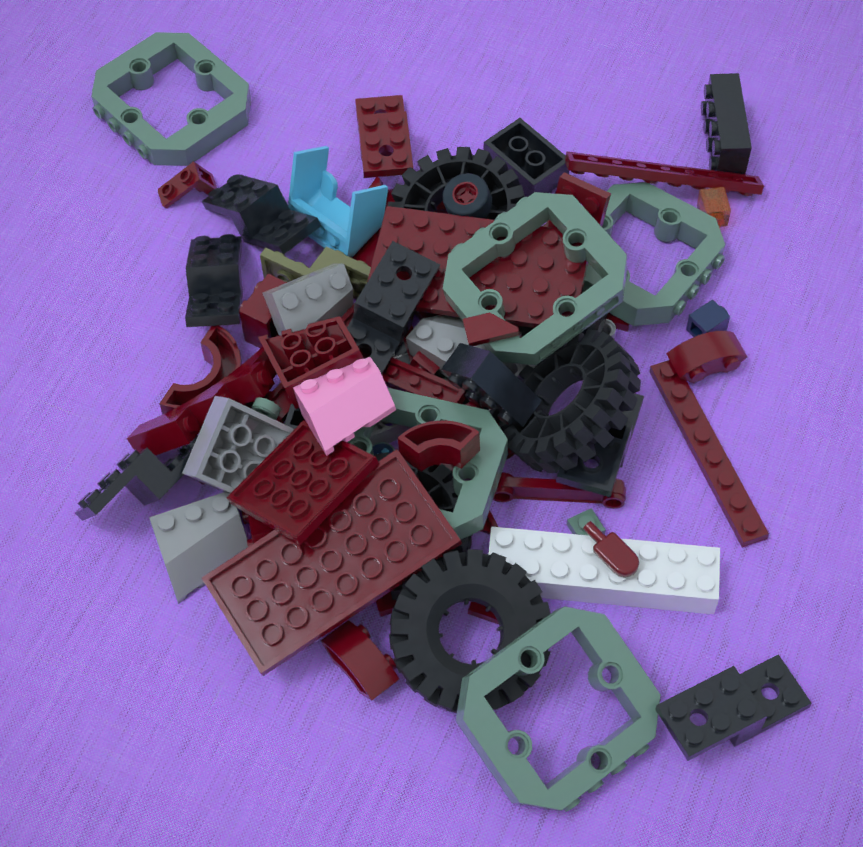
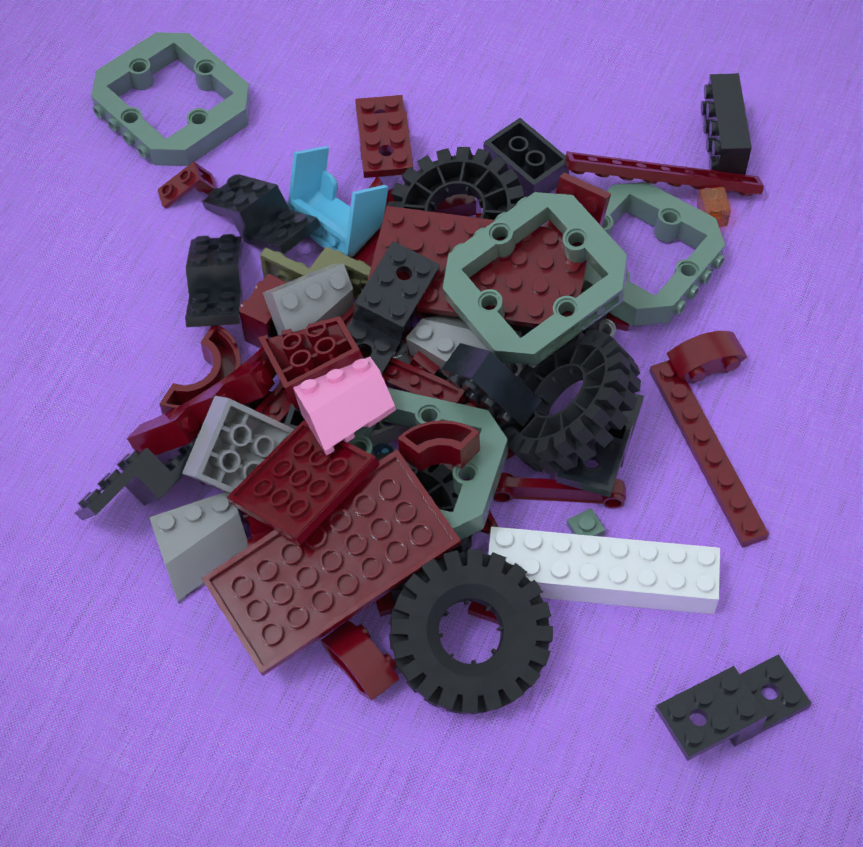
sand green tile [252,397,281,420] -> none
black wheel [443,173,492,219] -> none
sand green panel [456,606,661,812] -> none
dark red tile [463,312,520,346] -> none
dark red piece [583,521,639,577] -> none
dark blue brick [686,299,730,337] -> none

